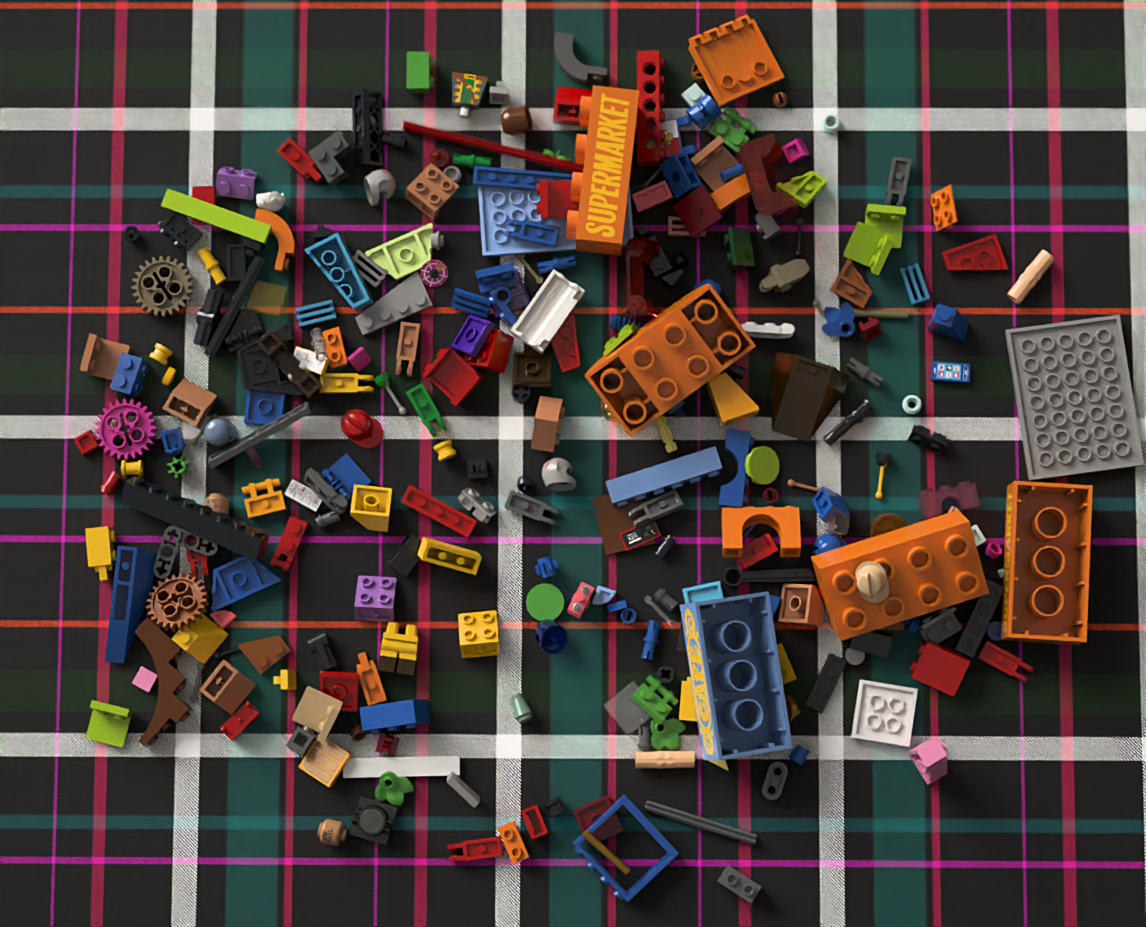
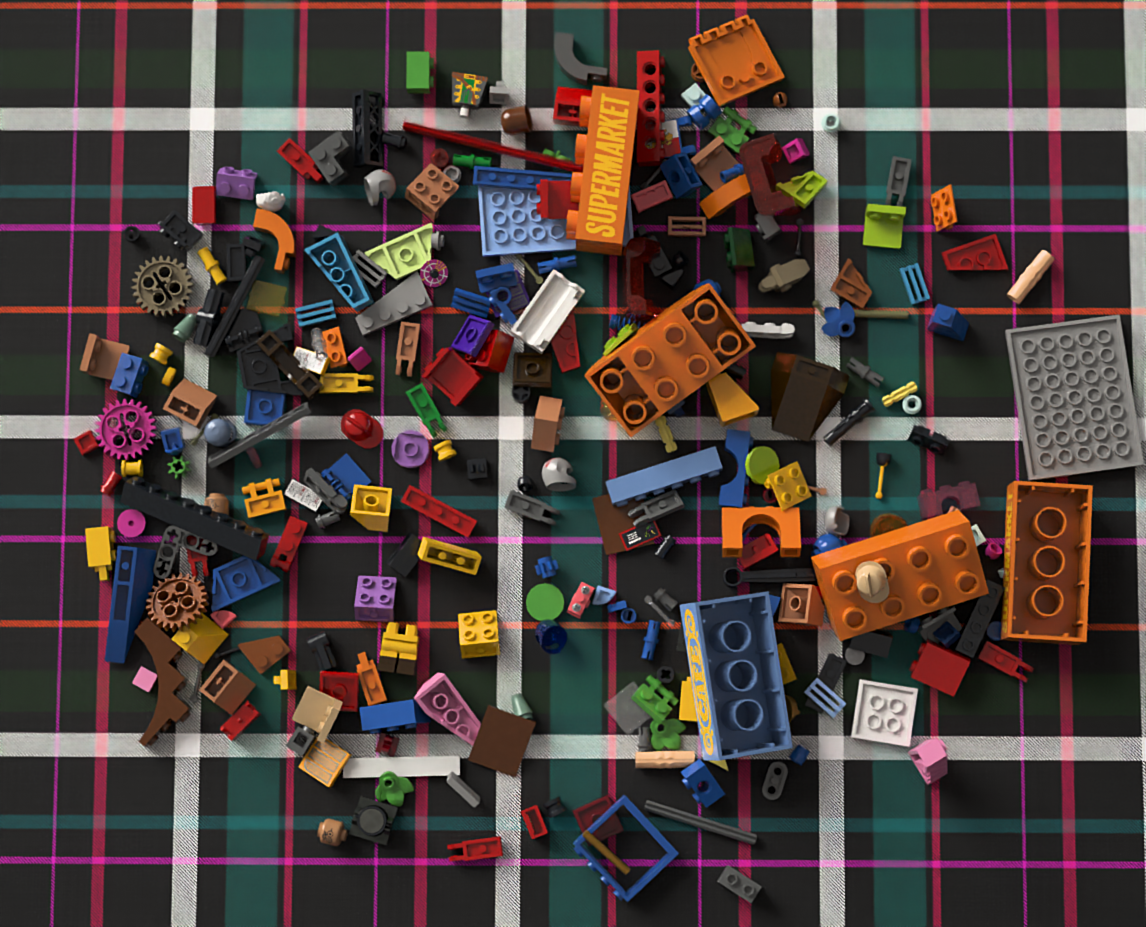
lime bracket [86,700,133,748] -> none
lime tile [161,189,272,244] -> none
reddish brown hinge [349,724,366,742] -> none
hinge [374,372,406,415] -> none
light grey hinge [457,487,497,524] -> none
orange hinge [497,821,530,864] -> none
blue hinge [505,219,560,247] -> none
dark red plate [673,185,724,238] -> none
medium azure tile [682,581,724,604] -> none
blue panel [812,486,850,523] -> none
lime bracket [843,222,894,276] -> none
dark red tile [859,316,882,342] -> none
tile [930,361,971,383] -> none
none -> dark pink piece [117,509,146,538]
none -> sand green cone [172,314,197,343]
none -> medium lavender tile [391,430,430,469]
none -> bright pink wedge [414,672,481,746]
none -> reddish brown piece [468,705,536,777]
none -> blue brick [681,758,725,808]
none -> yellow hinge [764,461,811,511]
none -> light blue tile [804,678,846,718]
none -> light yellow axle [882,382,918,407]
none -> dark blue tile [933,621,961,648]

